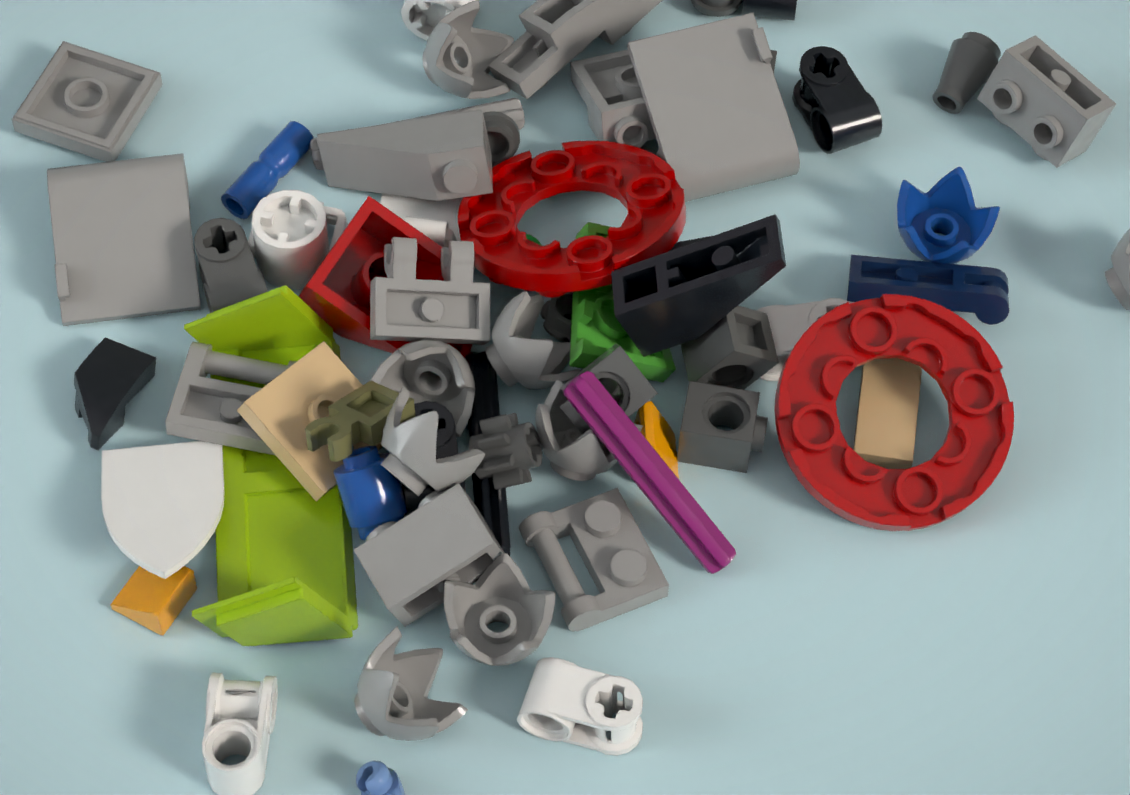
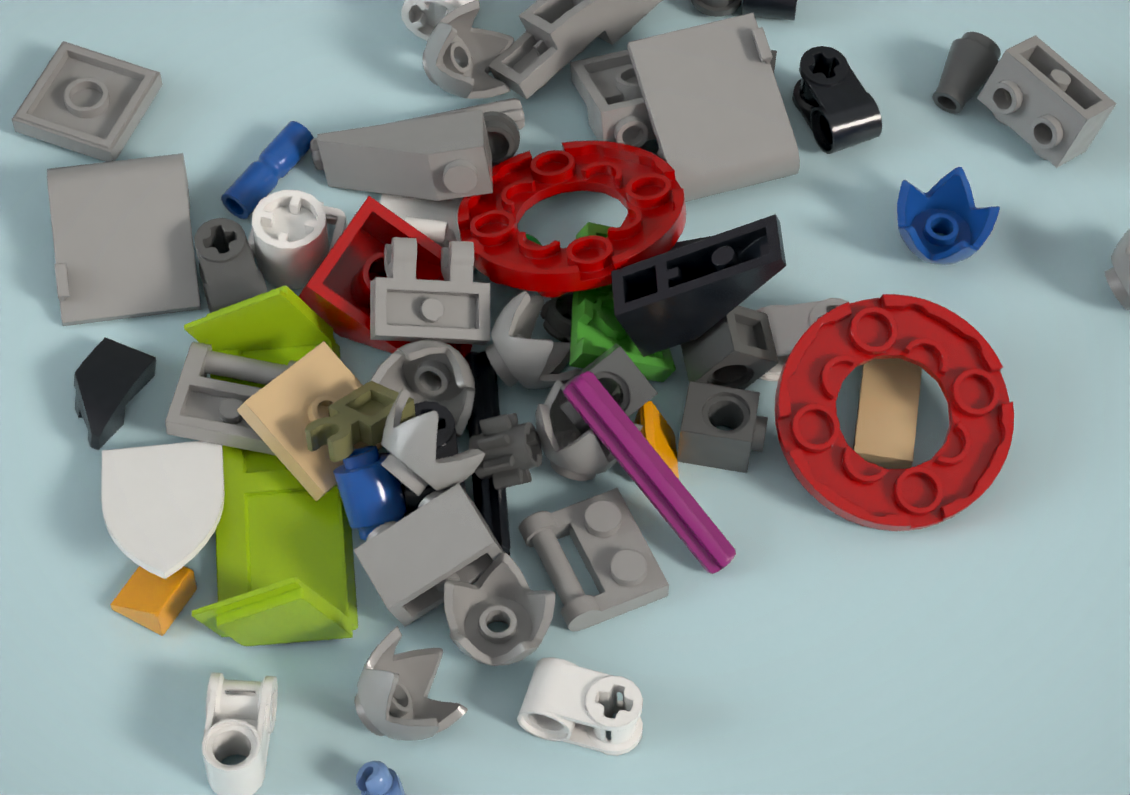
dark blue plate [847,255,1009,325] -> none

